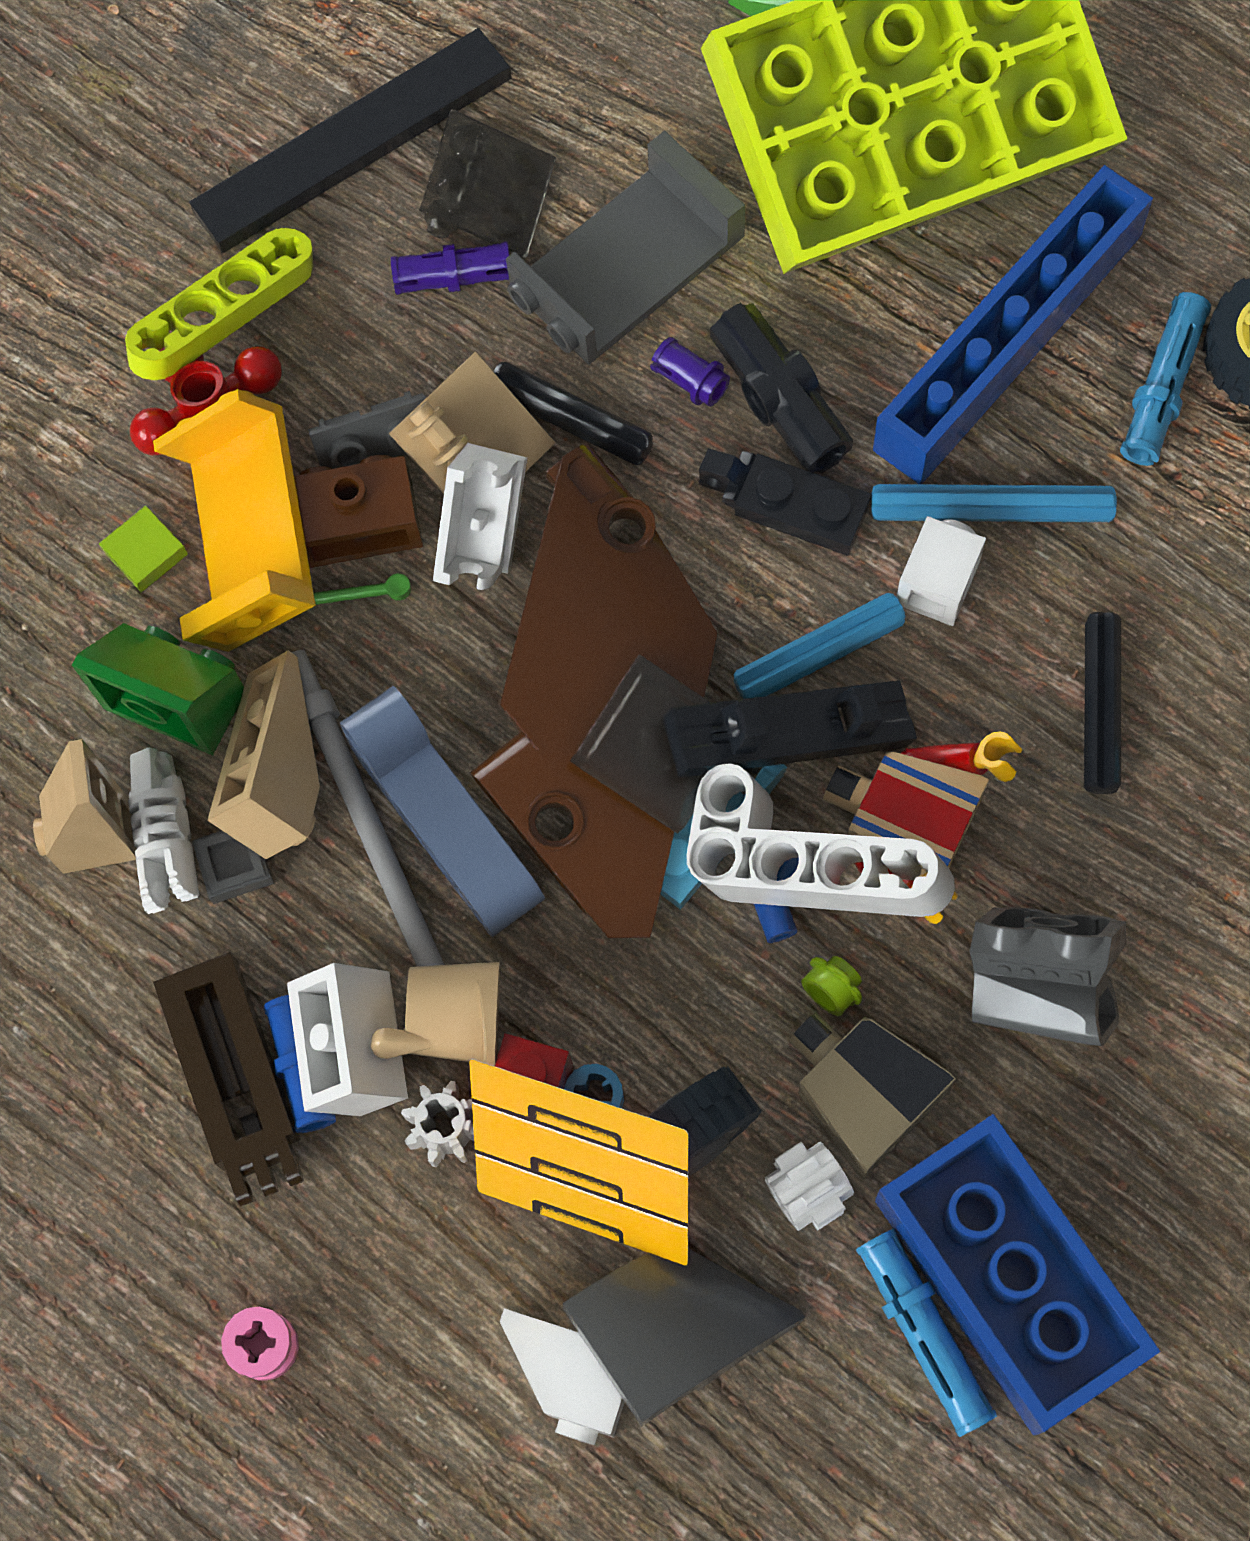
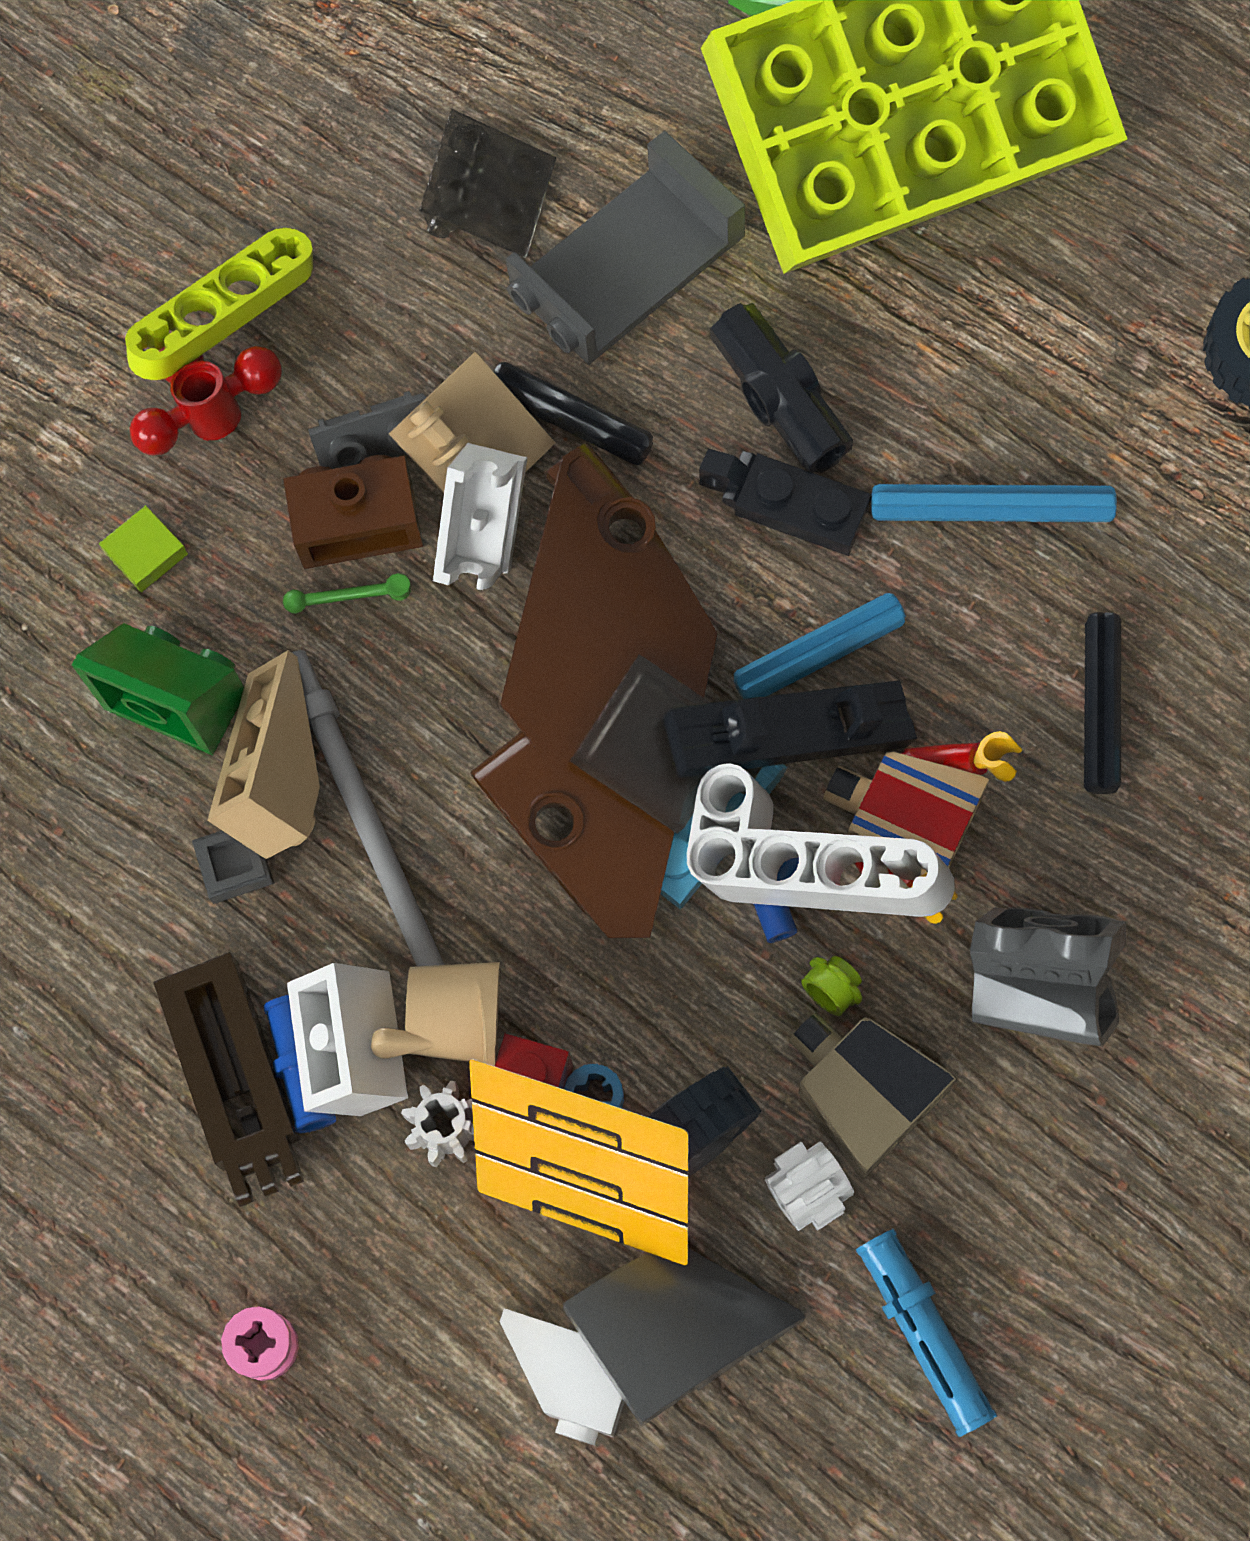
tan slope [33,739,137,874] -> none
white hinge [128,747,199,914] -> none
yellow panel [153,389,316,652] -> none
black tile [189,28,512,253] -> none
sand blue beam [340,686,545,937] -> none
dark purple pin [391,242,510,295] -> none
dark purple pin [650,337,730,407] -> none
blue brick [873,165,1153,484] -> none
blue brick [875,1114,1161,1436] -> none
white brick [897,516,986,626] -> none
dark azure pin [1120,292,1211,466] -> none

